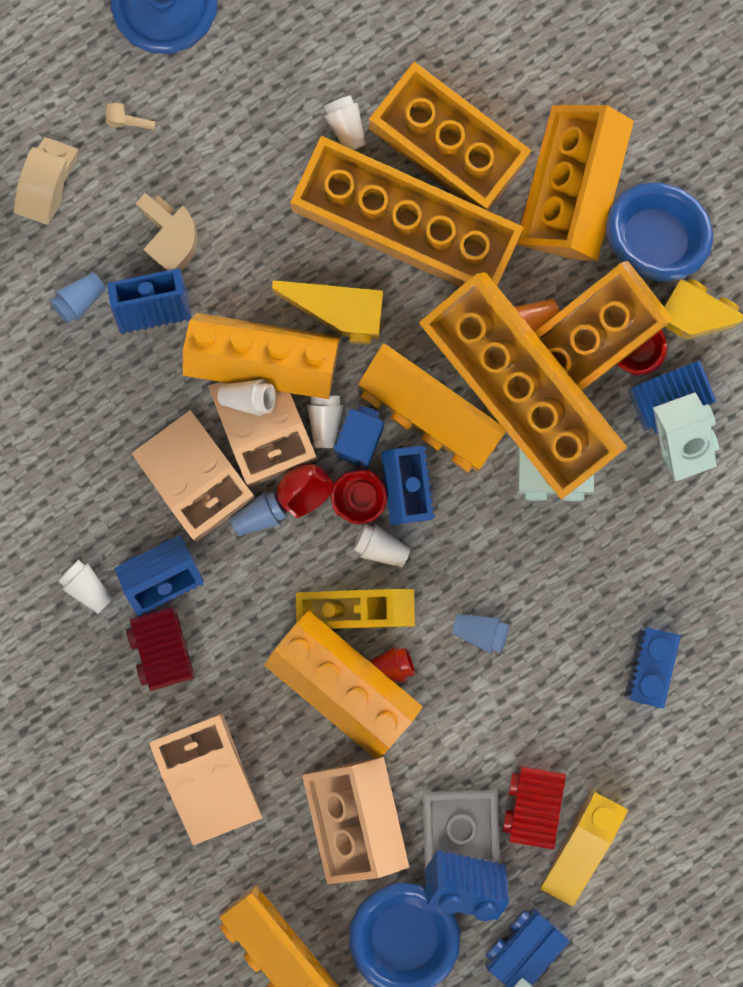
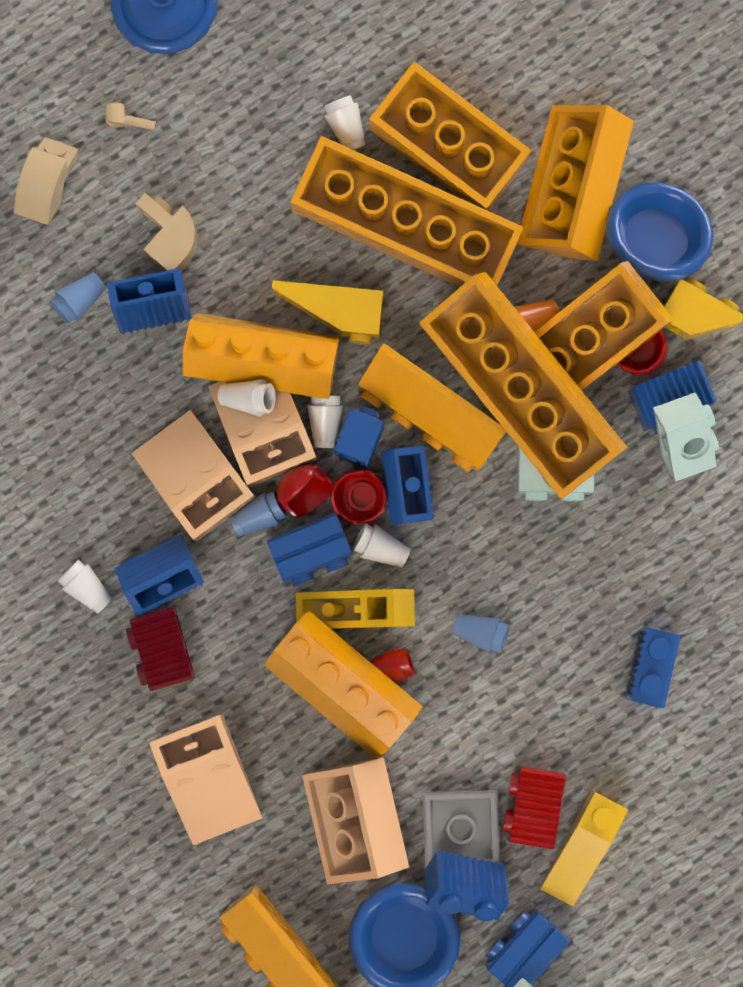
none -> blue brick [267,513,353,587]

